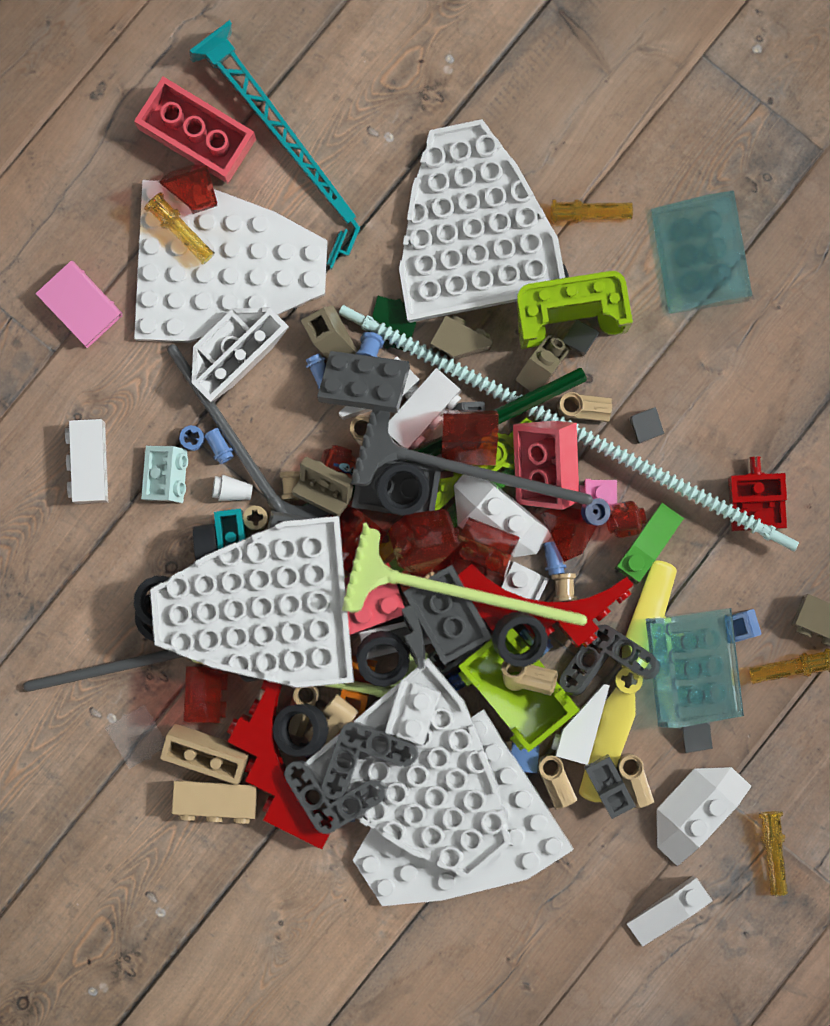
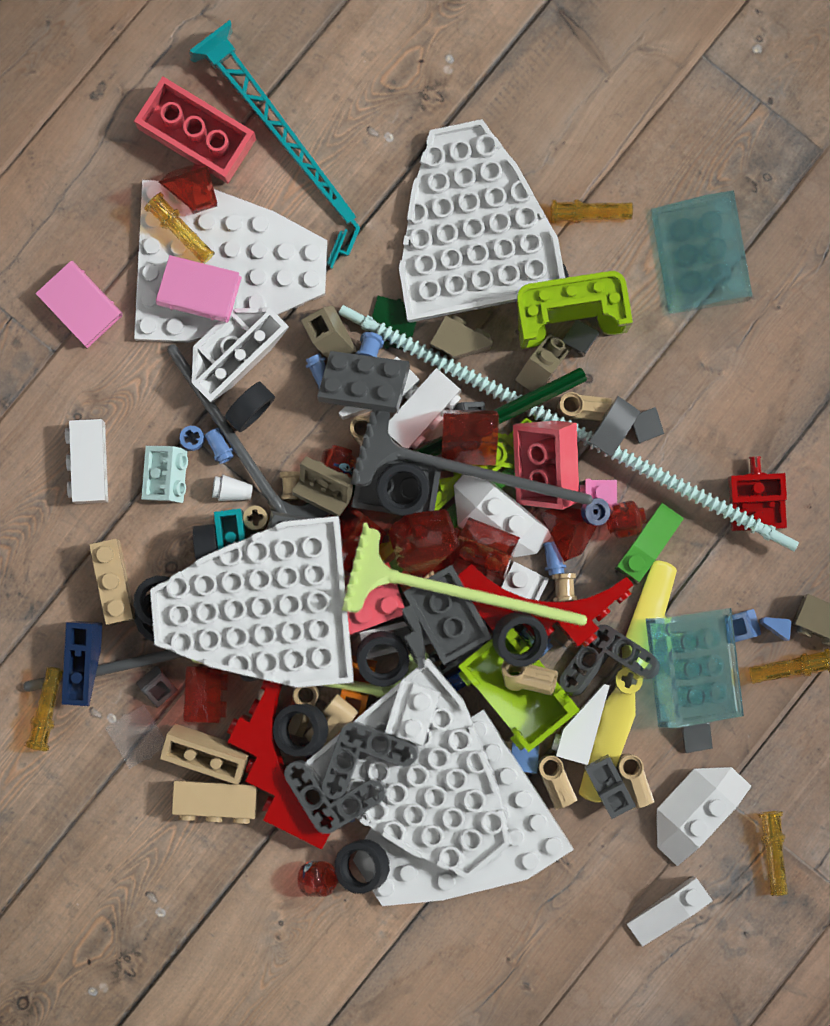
none -> clear yellow pin [25,666,63,751]
none -> dark blue slope [61,621,103,706]
none -> tan brick [89,539,135,626]
none -> dark grey slope [137,666,178,708]
none -> bright pink piece [156,255,242,323]
none -> black tyre [224,382,275,432]
none -> clear red head [297,861,338,897]
none -> black tyre [334,839,390,894]
none -> dark grey slope [588,396,640,457]
none -> medium blue slope [760,617,791,641]

